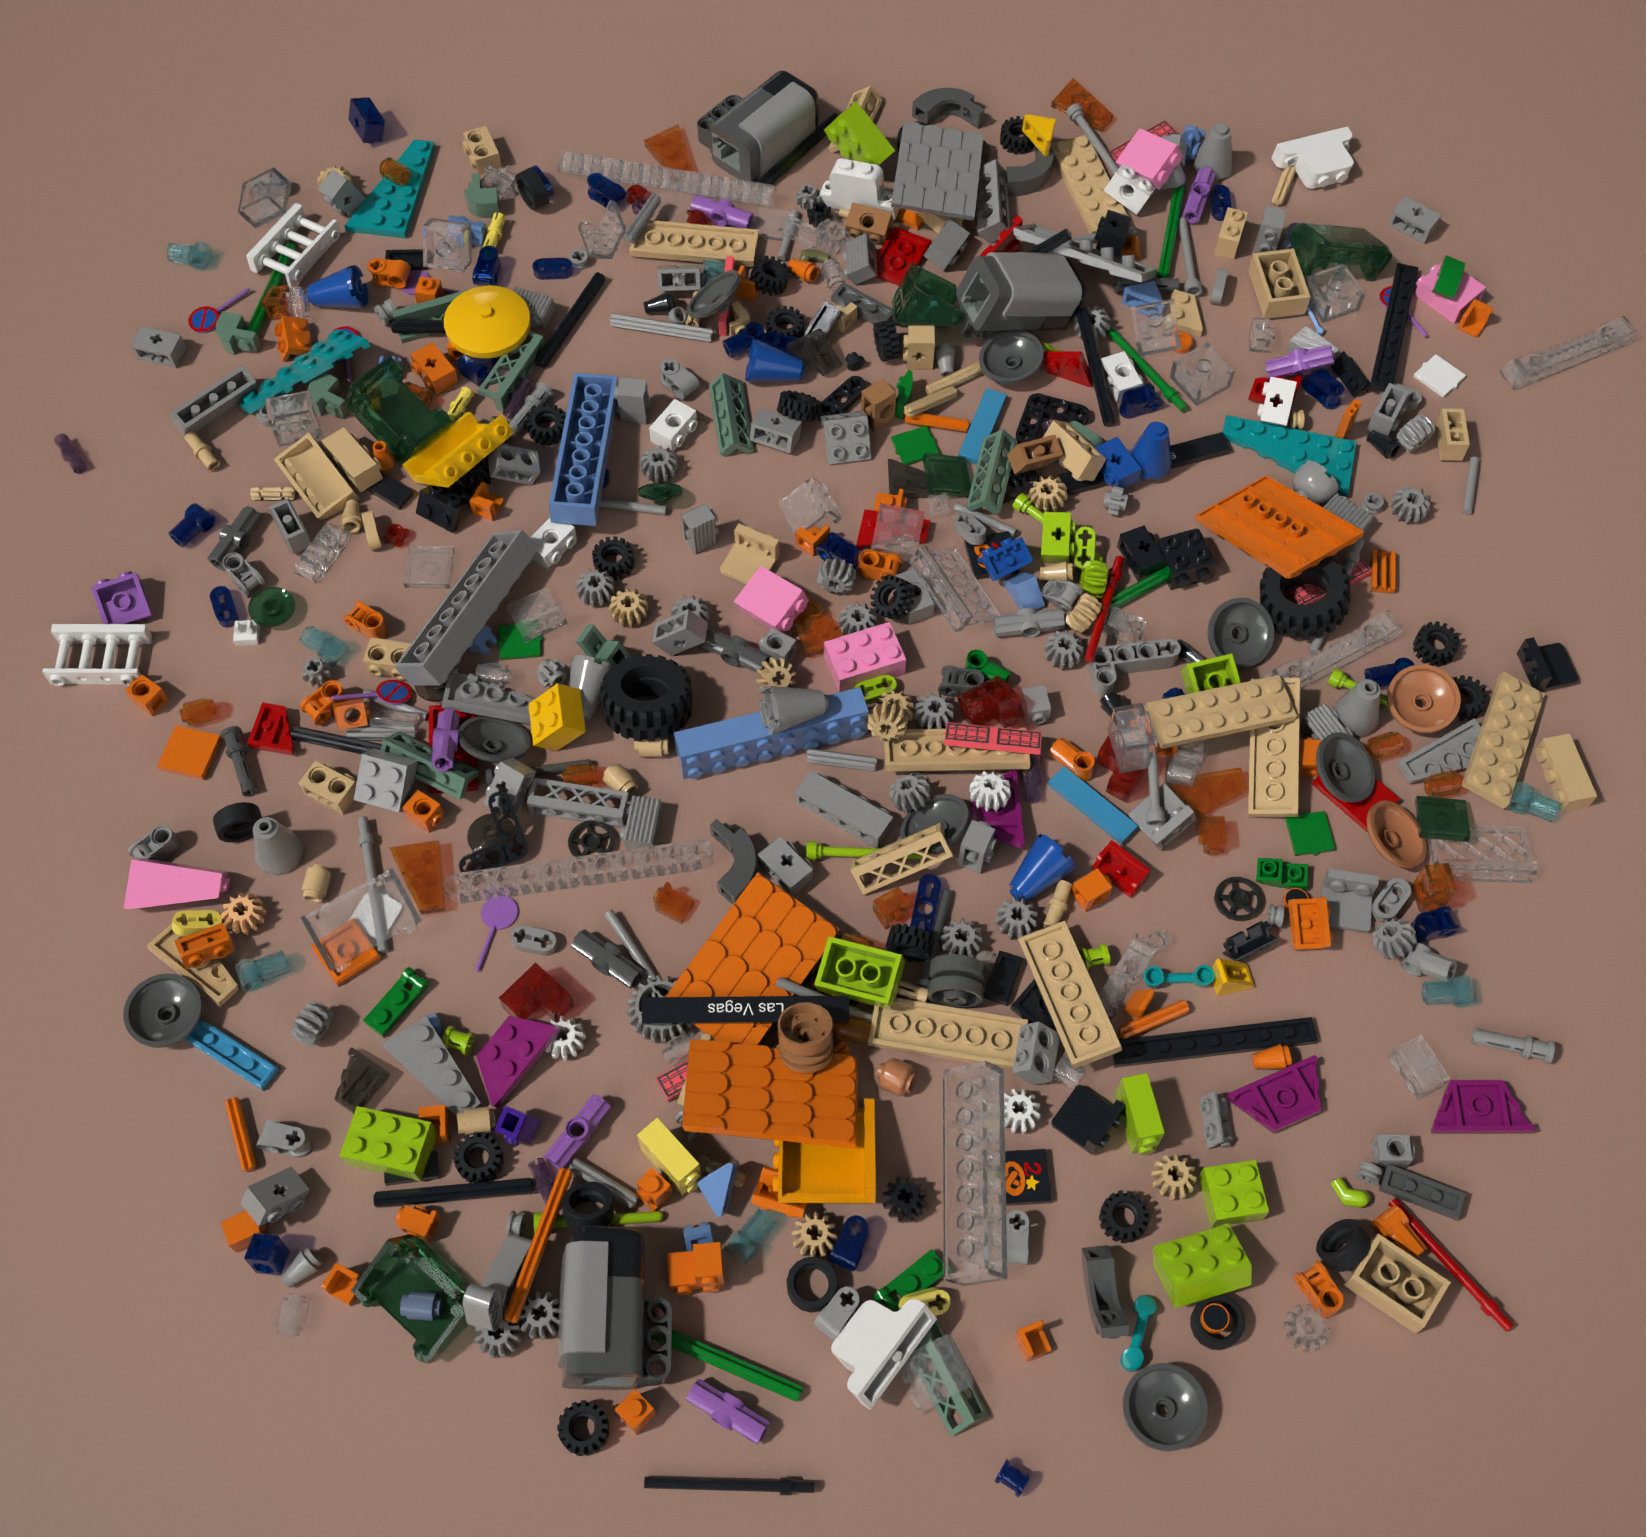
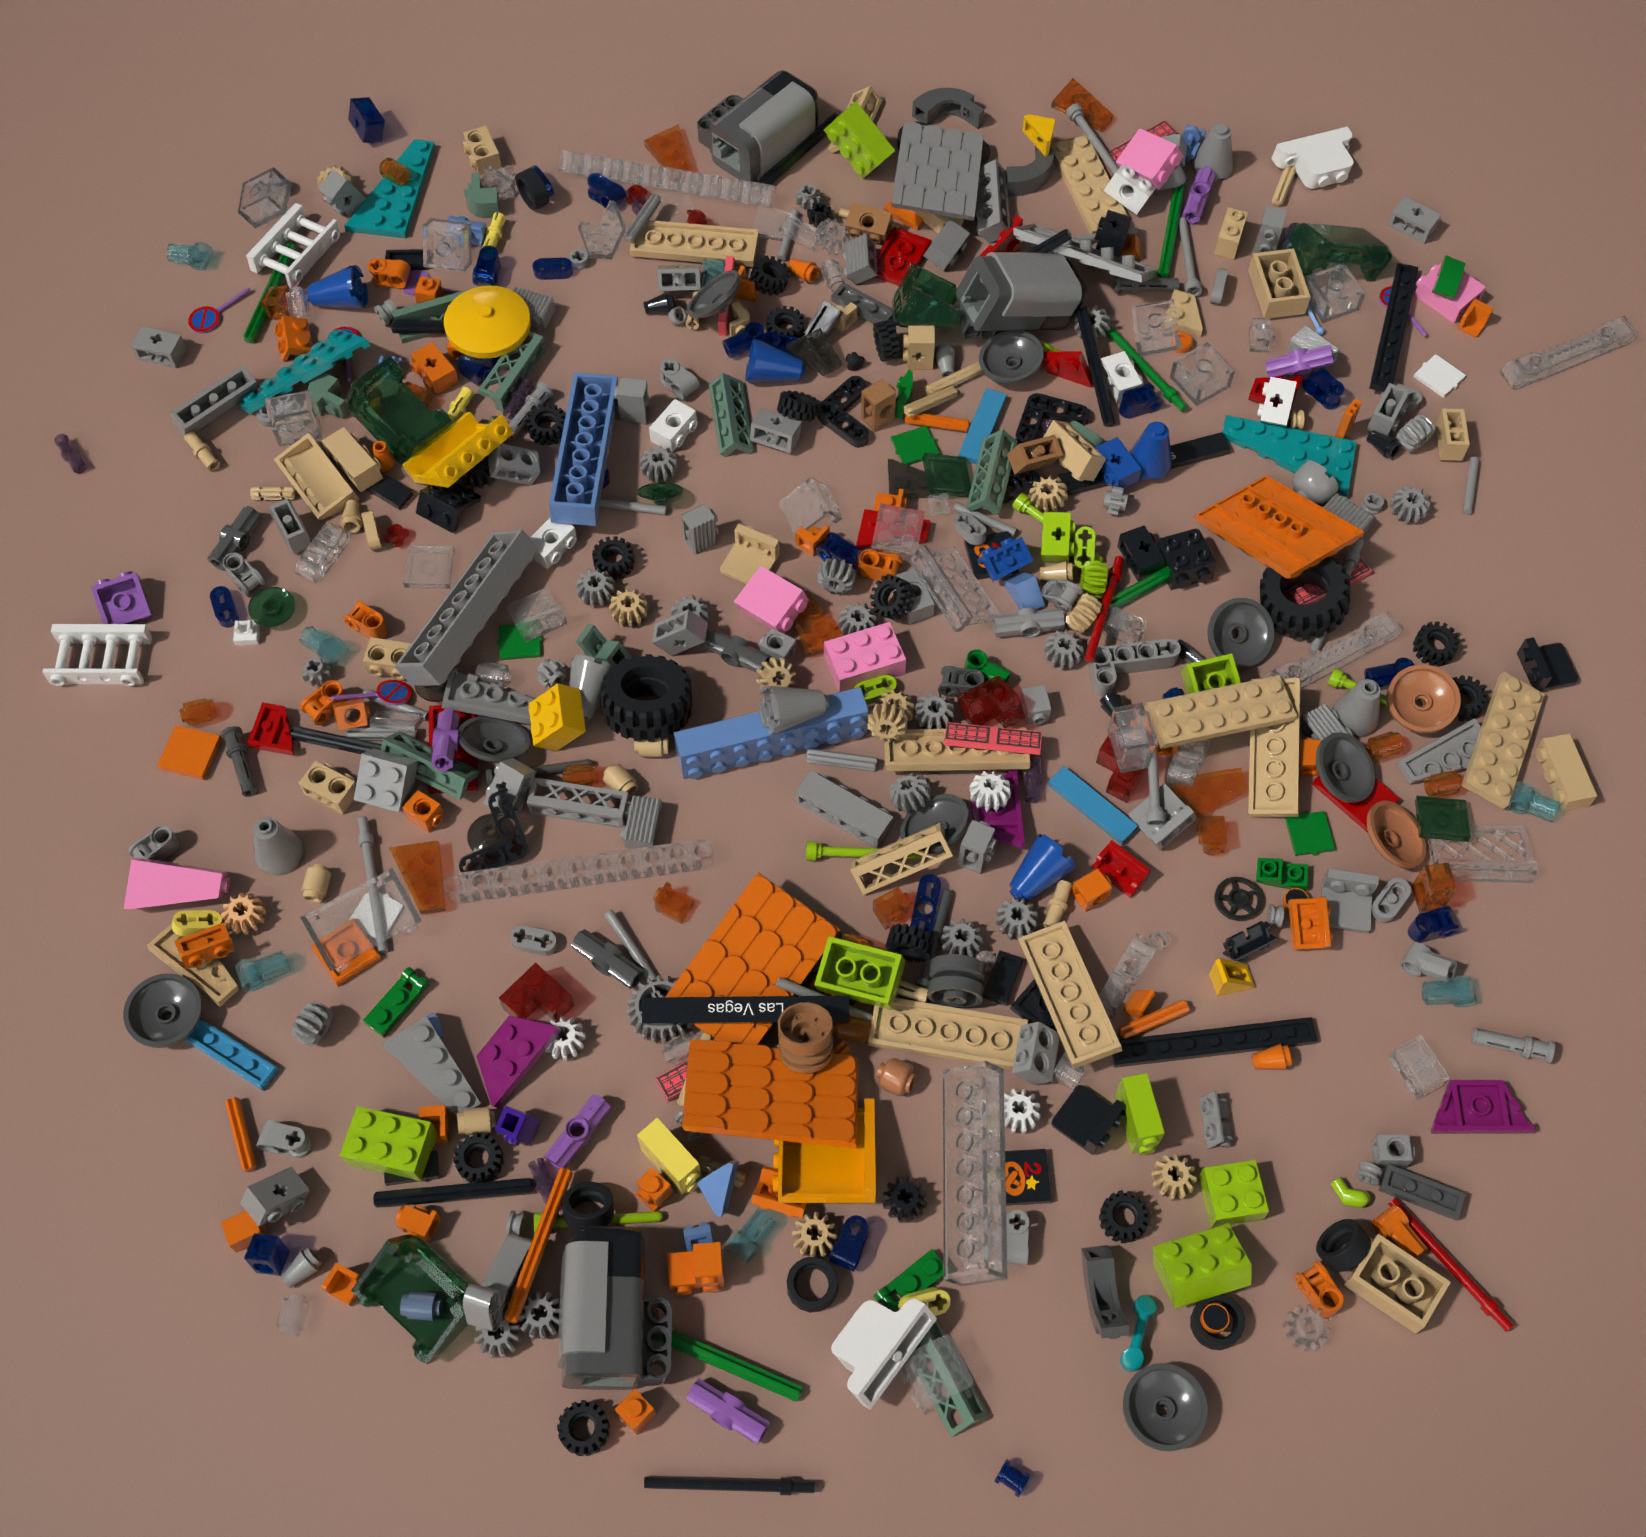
orange brick [125,674,169,716] -> none
clear blue piece [168,503,216,547] -> none
black tyre [213,802,262,843] -> none
sand green brick [216,311,261,355] -> none
clear smoke wing [334,1047,390,1114] -> none
lime bush [442,1025,475,1056] -> none
medium blue tile [468,625,497,655] -> none
orange panel [469,482,504,521] -> none
medium lavender piece [476,895,518,972] -> none
black axle [535,272,605,368] -> none
pearl dark grey wheel [568,820,614,863] -> none
light grey axle [568,1158,639,1209] -> none
light grey axle [610,313,714,342] -> none
medium lavender piece [691,195,754,229] -> none
dark grey arch [710,819,757,905] -> none
light grey brick [758,837,813,896] -> none
olive arm [799,249,831,265] -> none
light grey piece [813,1287,860,1342] -> none
white brick [818,158,900,220] -> none
light grey bracket [821,411,871,464] -> none
black tyre [1000,116,1034,155] -> none
orange panel [1015,1320,1052,1362] -> none
orange piece [1049,737,1095,782] -> none
lime bush [1079,943,1110,970] -> none
medium blue slope [1122,281,1164,320] -> none
teal bar [1143,965,1215,988] -> none
clear blue beam [1210,185,1232,221] -> none
magenta wing [1226,1055,1321,1133] -> none
black hinge [1331,351,1370,398] -> none
orange tile [1371,549,1396,593] -> none
light grey gear [1372,917,1417,960] -> none

